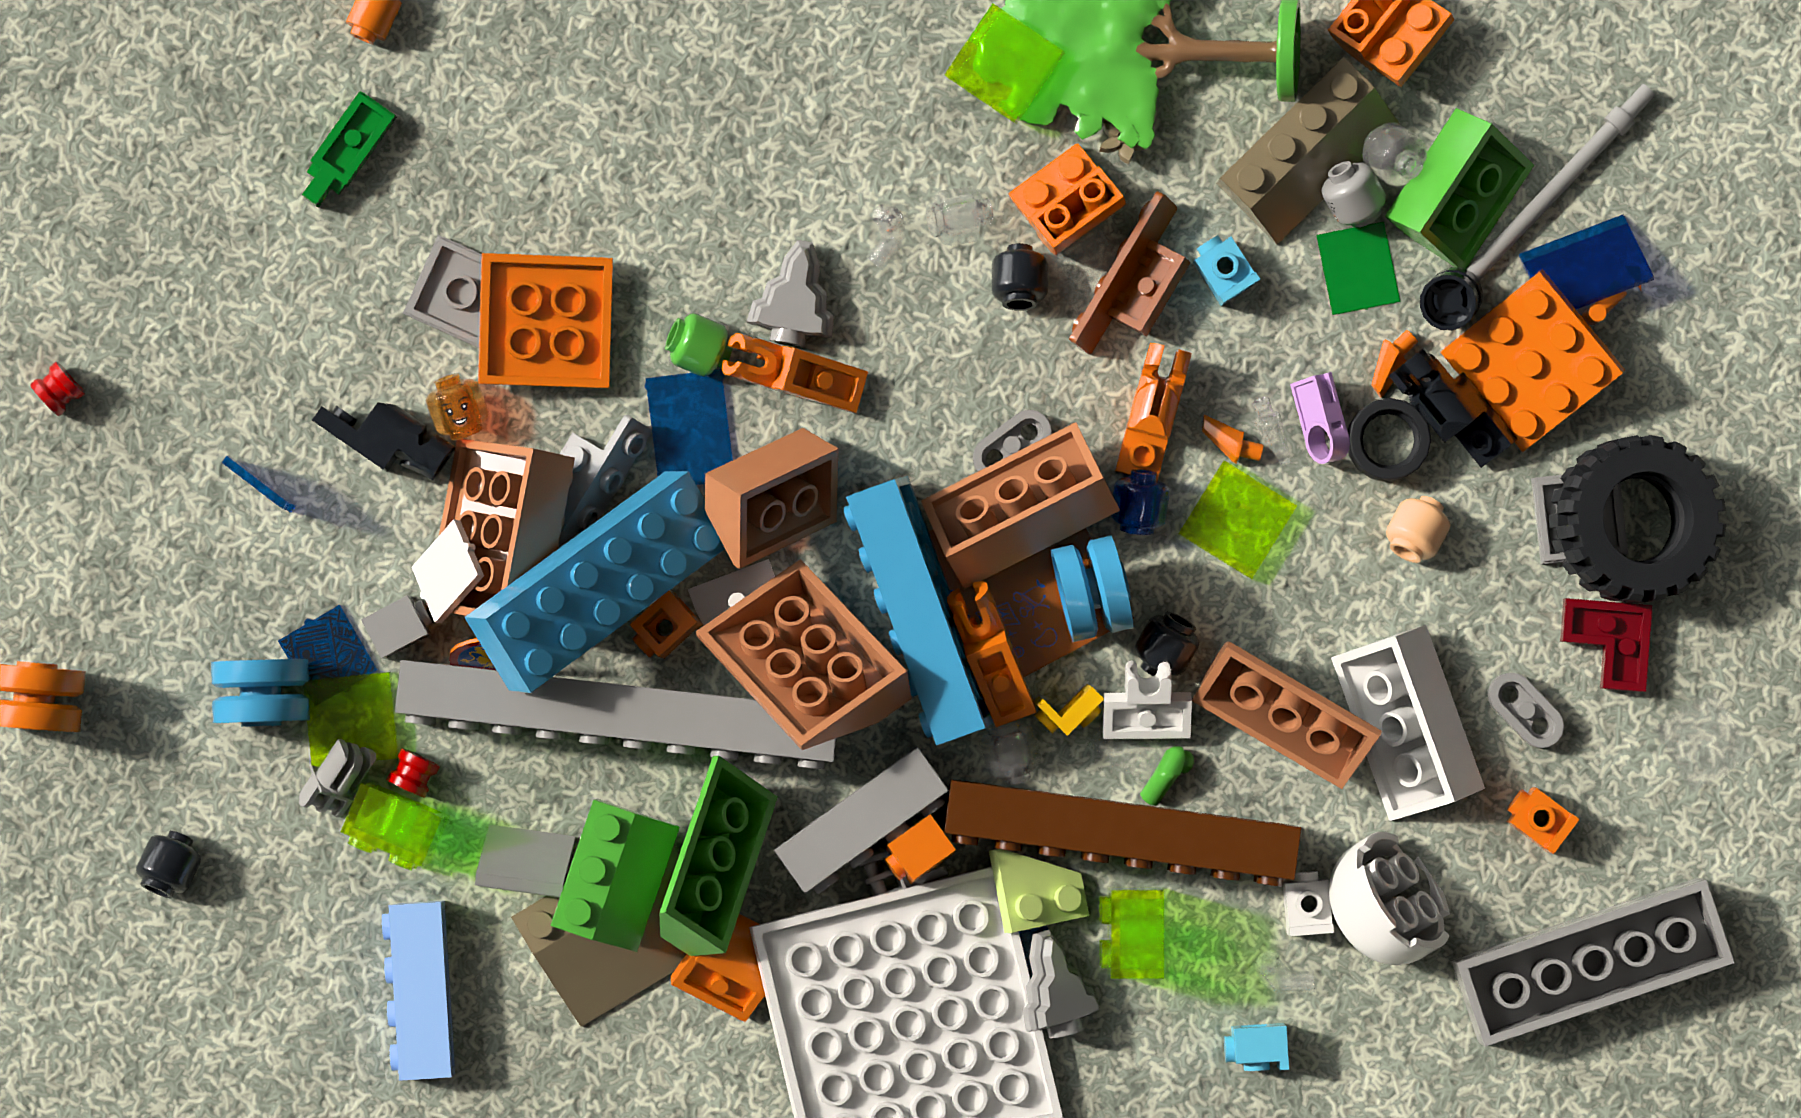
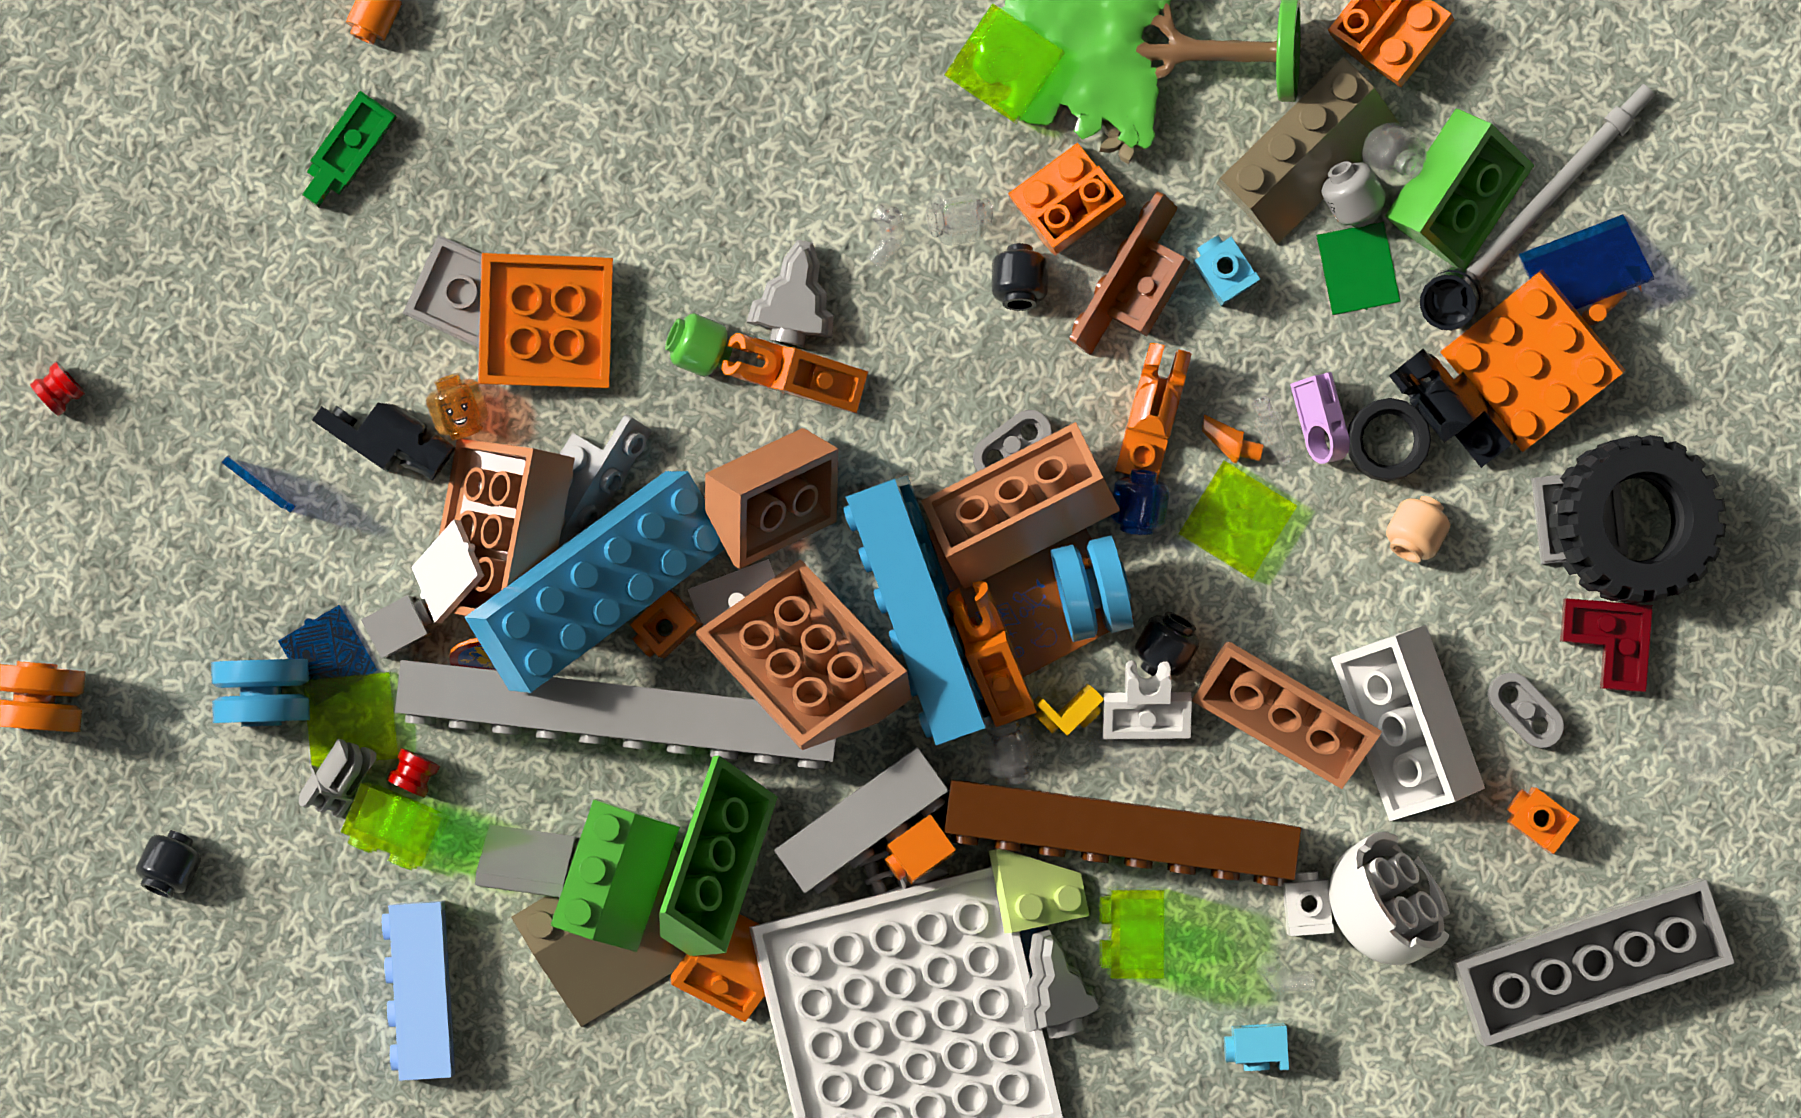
clear blue piece [644,369,733,485] -> none
bright green arm [1140,746,1194,806] -> none
orange bar [1371,330,1418,398] -> none

